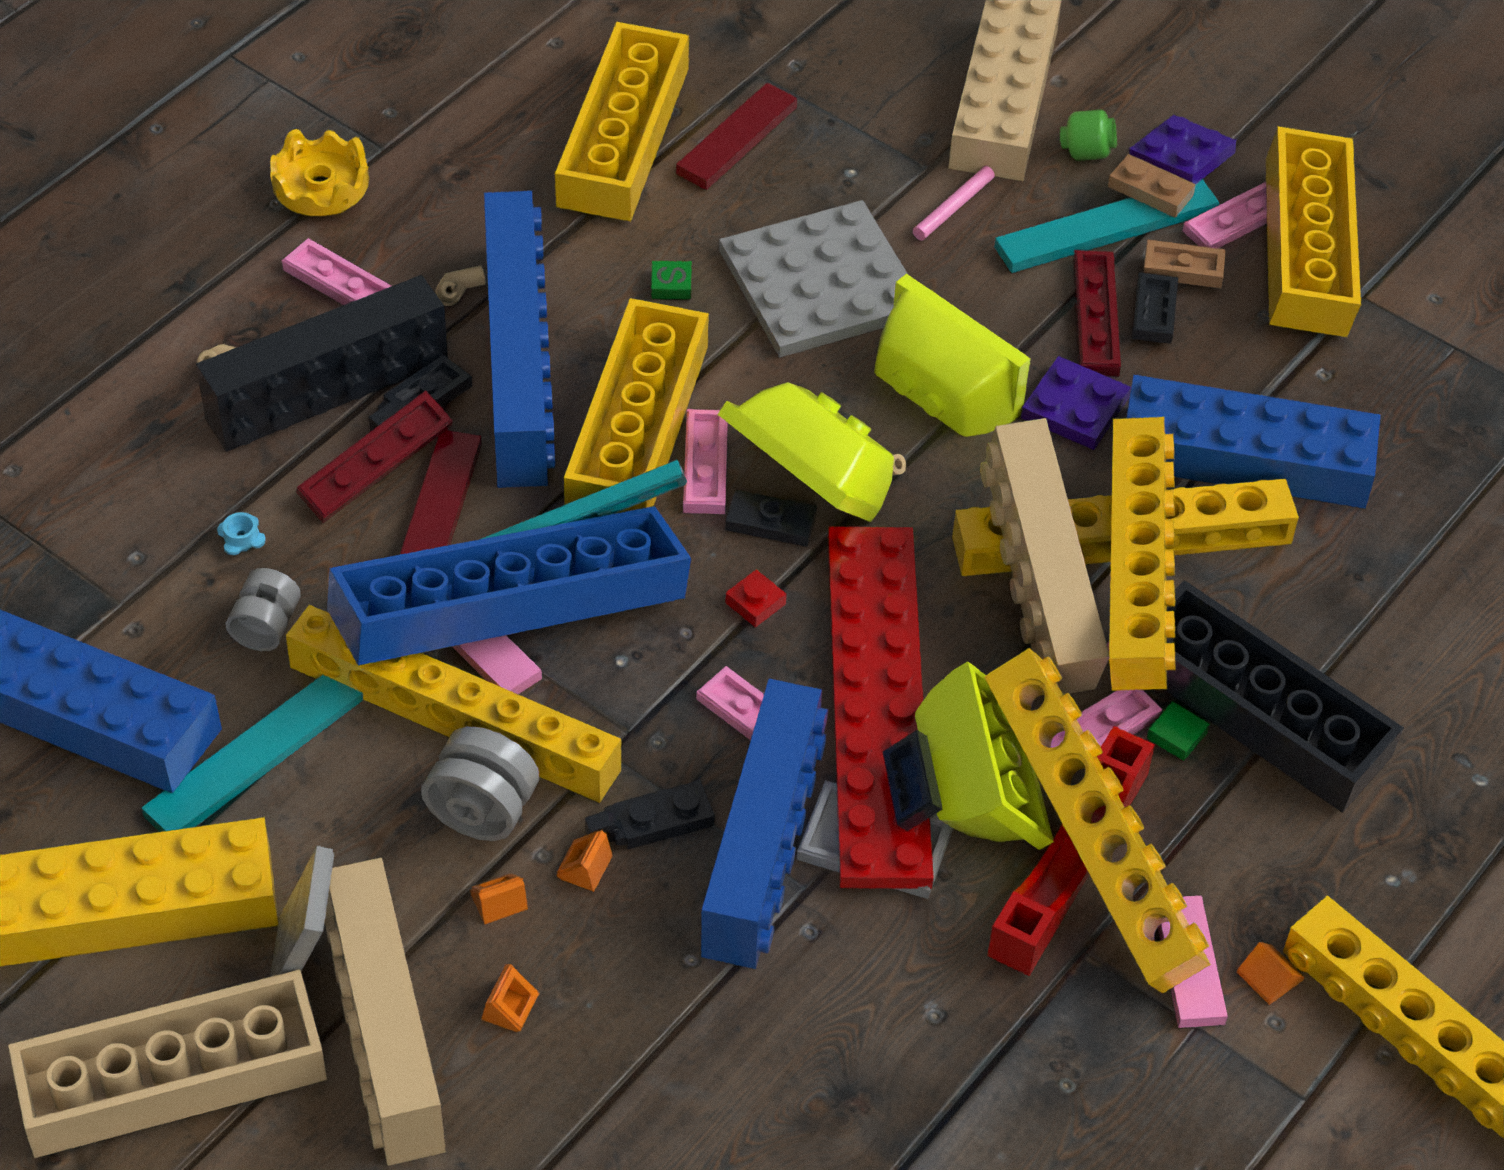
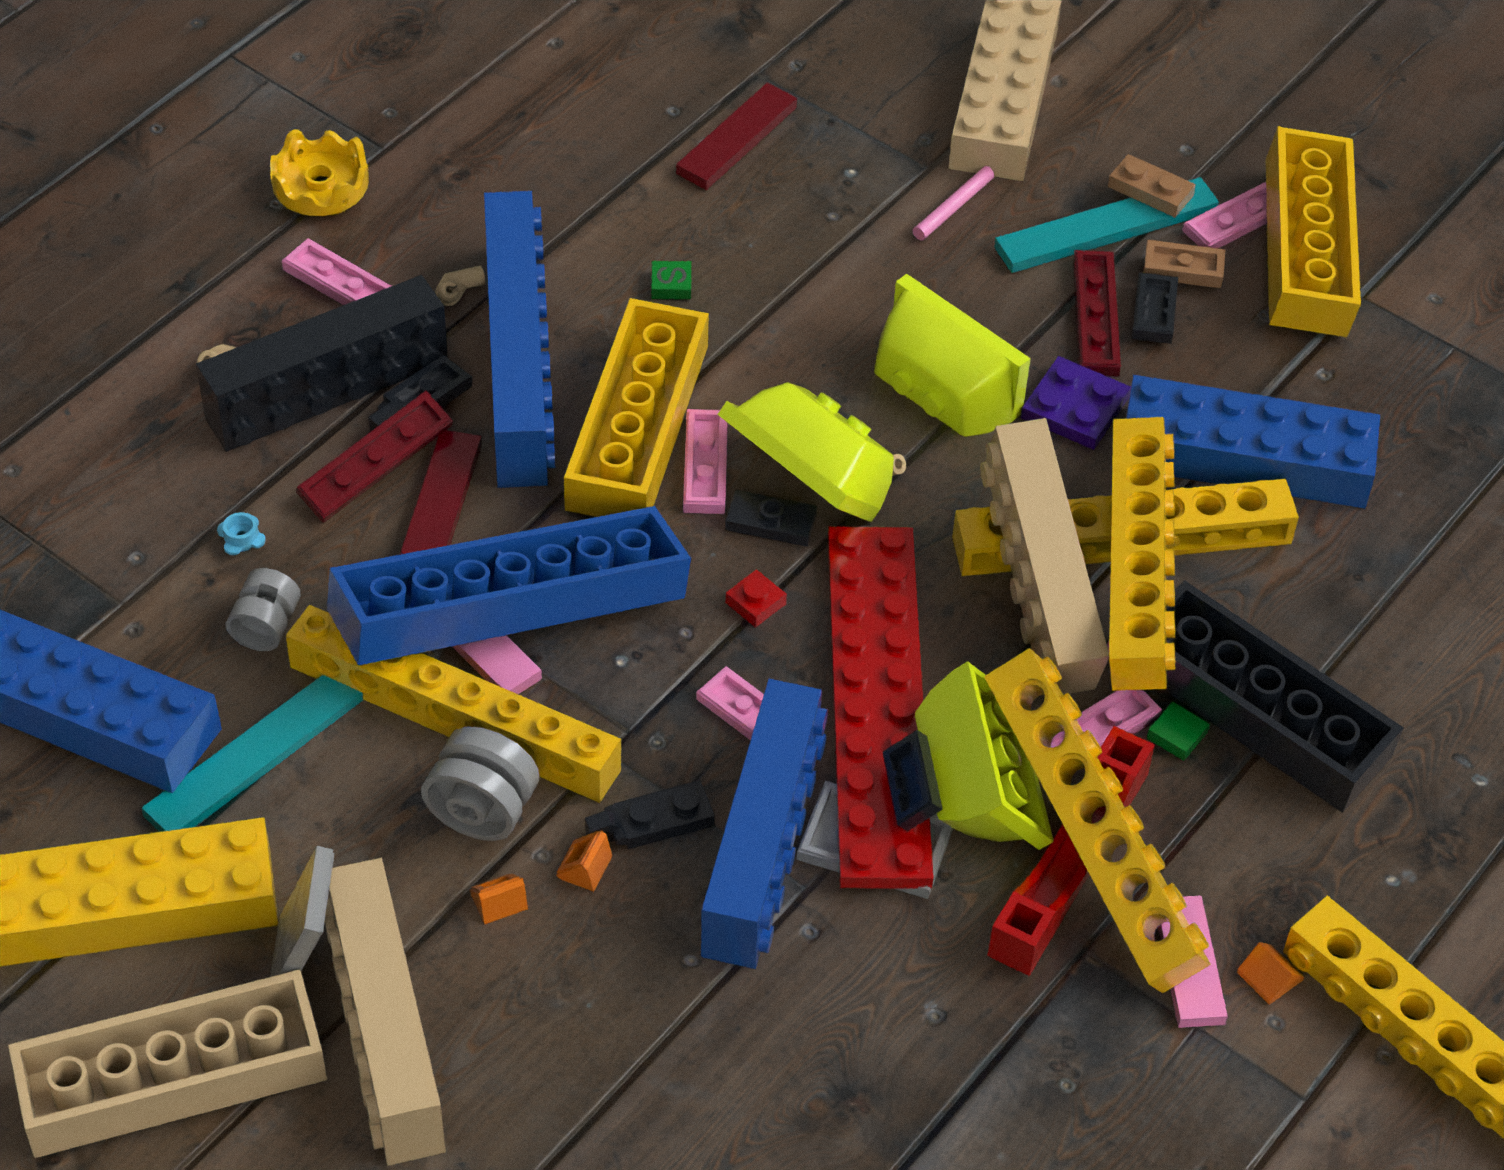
teal tile [481,460,687,539] -> none
orange slope [481,964,539,1032] -> none
yellow brick [555,22,689,222] -> none
light grey plate [719,200,908,358] -> none
bright green head [1060,109,1117,161] -> none
dark purple plate [1129,115,1236,184] -> none

